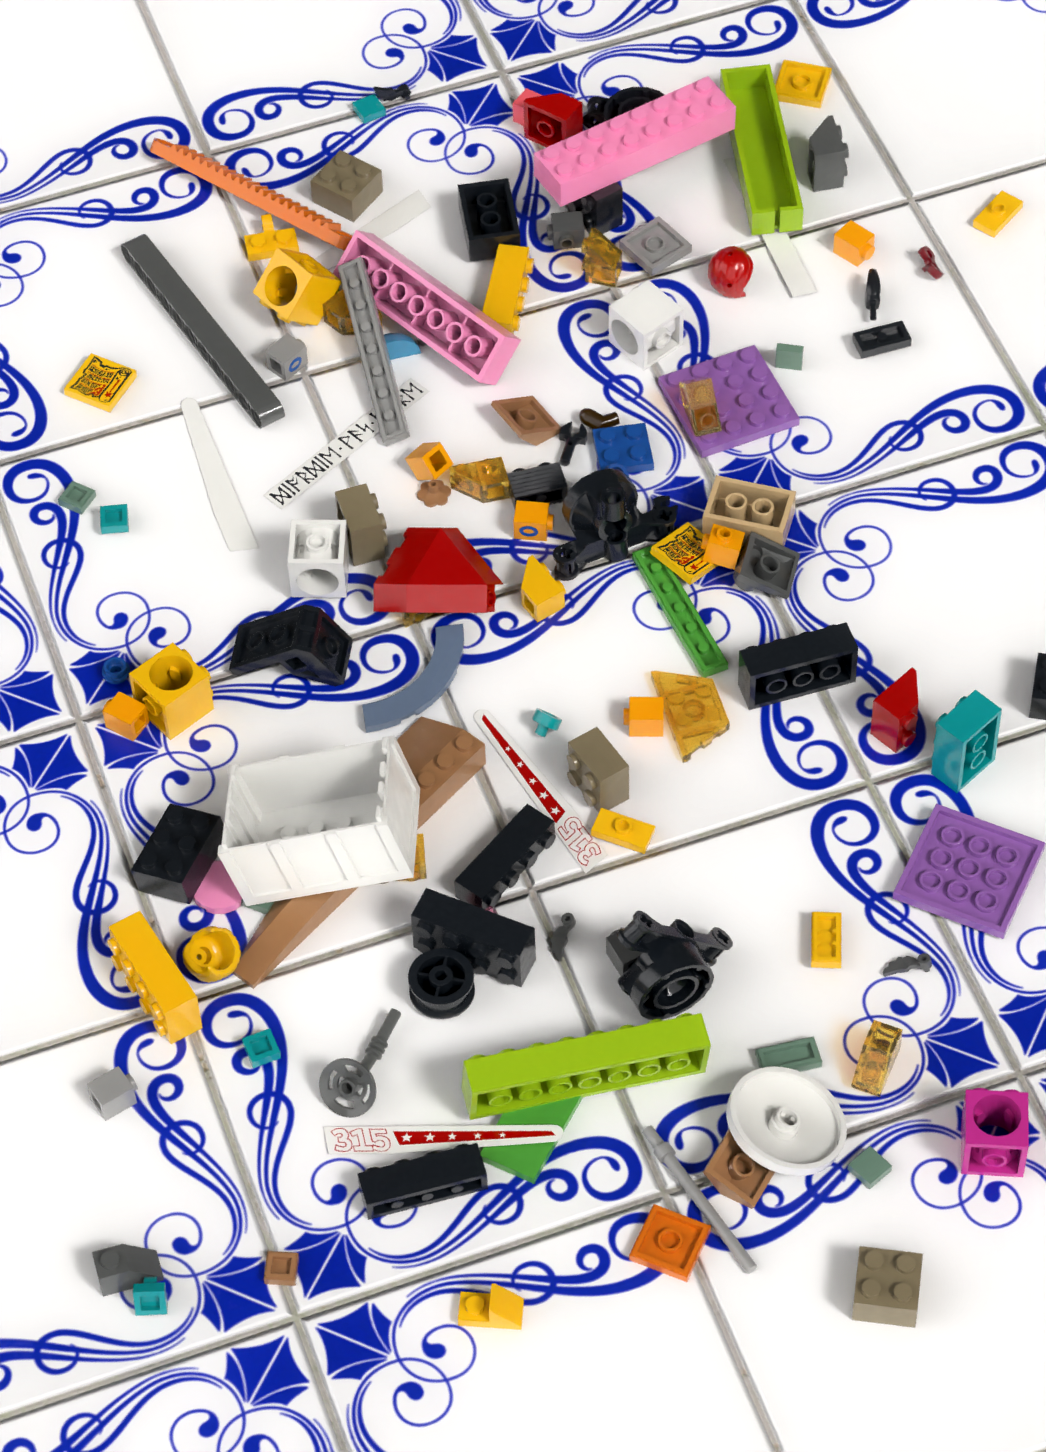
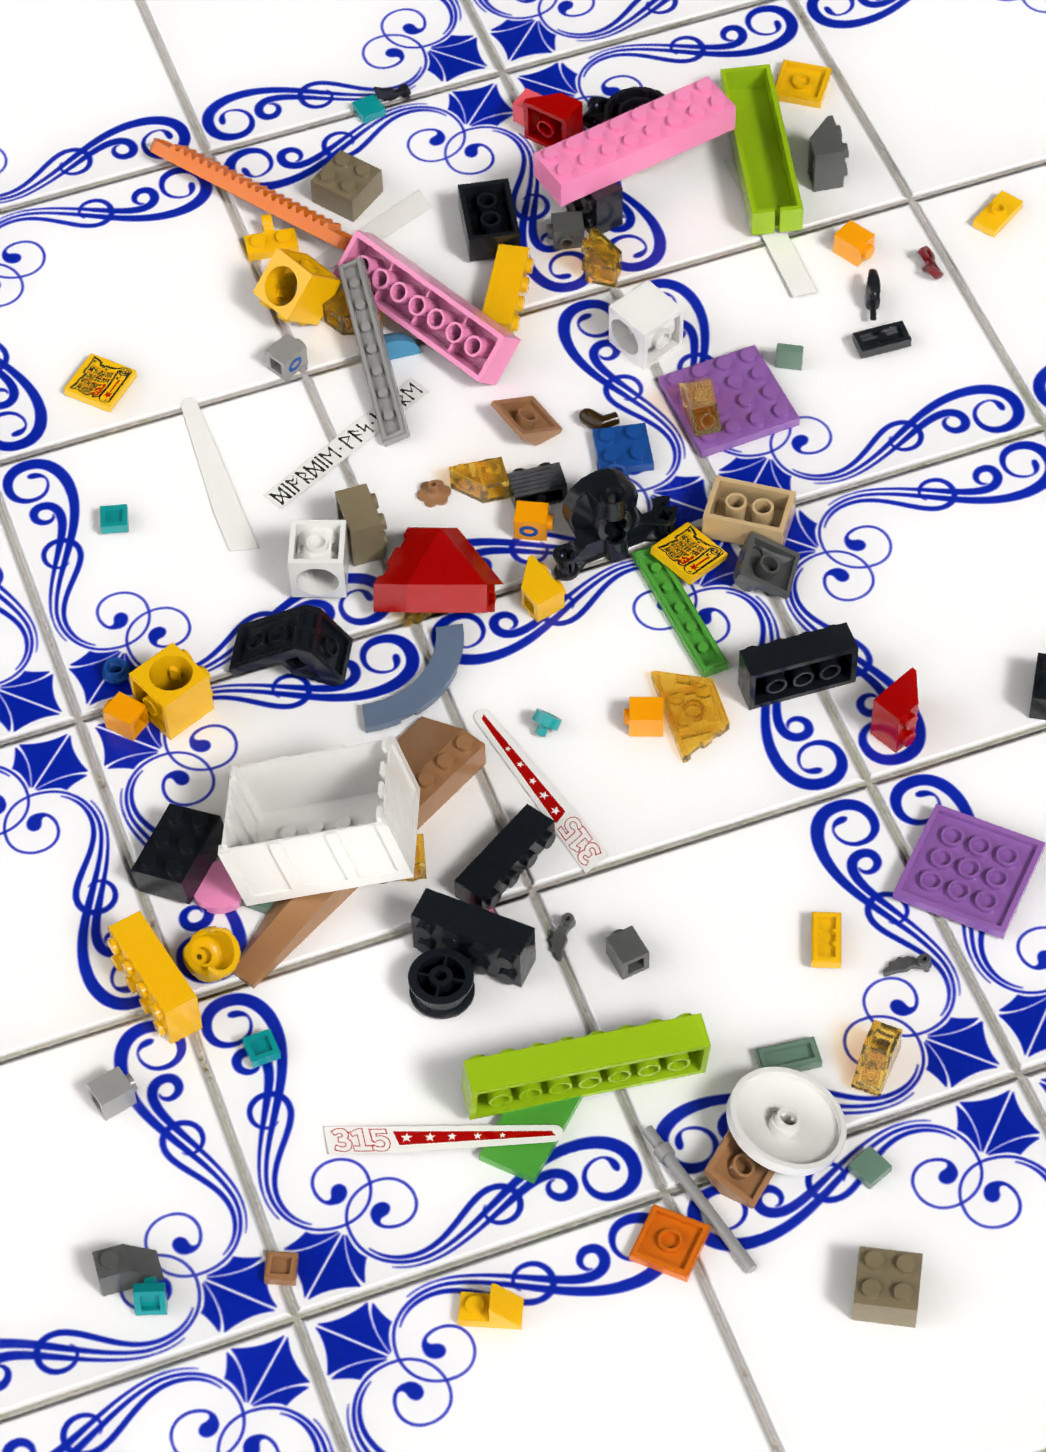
sand green tile [58,481,96,515] -> none
dark grey beam [121,234,285,428] -> none
dark grey dish [319,1008,401,1118] -> none
black brick [357,1143,488,1220] -> none
light orange brick [405,442,453,481] -> none
black bar [559,422,587,466] -> none
dark tan brick [567,727,629,813] -> none
yellow plate [591,808,655,854] -> none
black piece [617,911,733,1020] -> none
light grey plate [619,216,692,276] -> none
light orange brick [700,523,745,570] -> none
red piece [708,246,753,298] -> none
teal brick [931,690,1002,793] -> none
dark pink brick [961,1088,1029,1177] -> none

